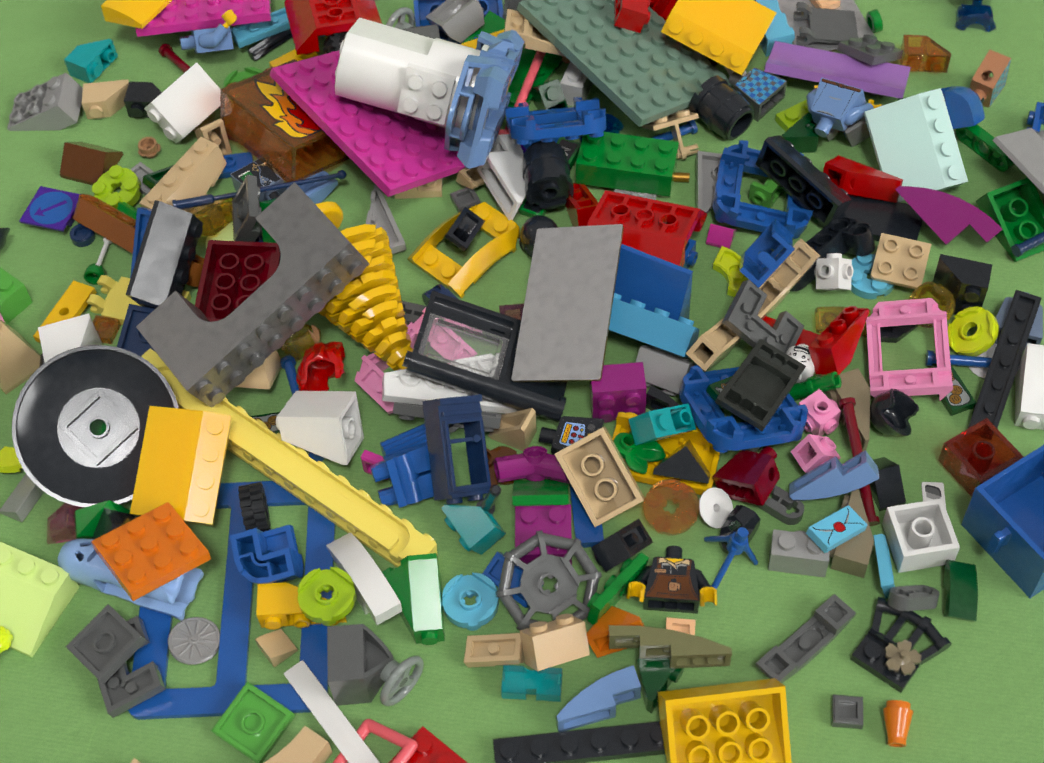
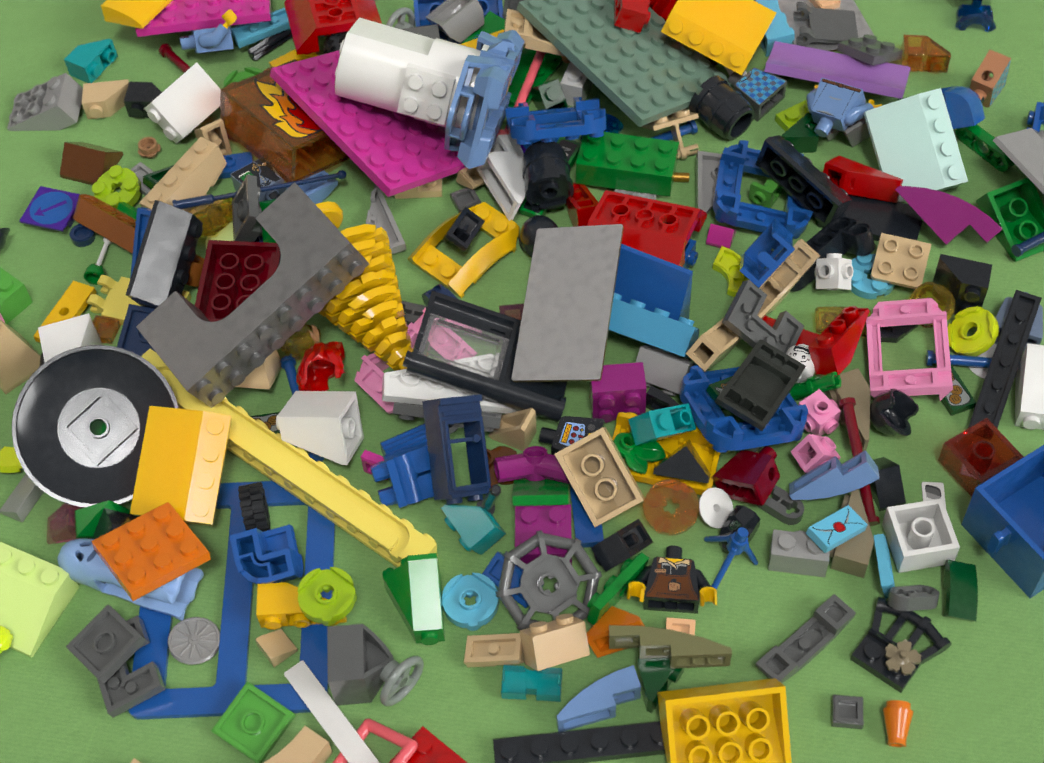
white slope [326,532,402,625] -> none
green tile [866,9,883,33] -> none

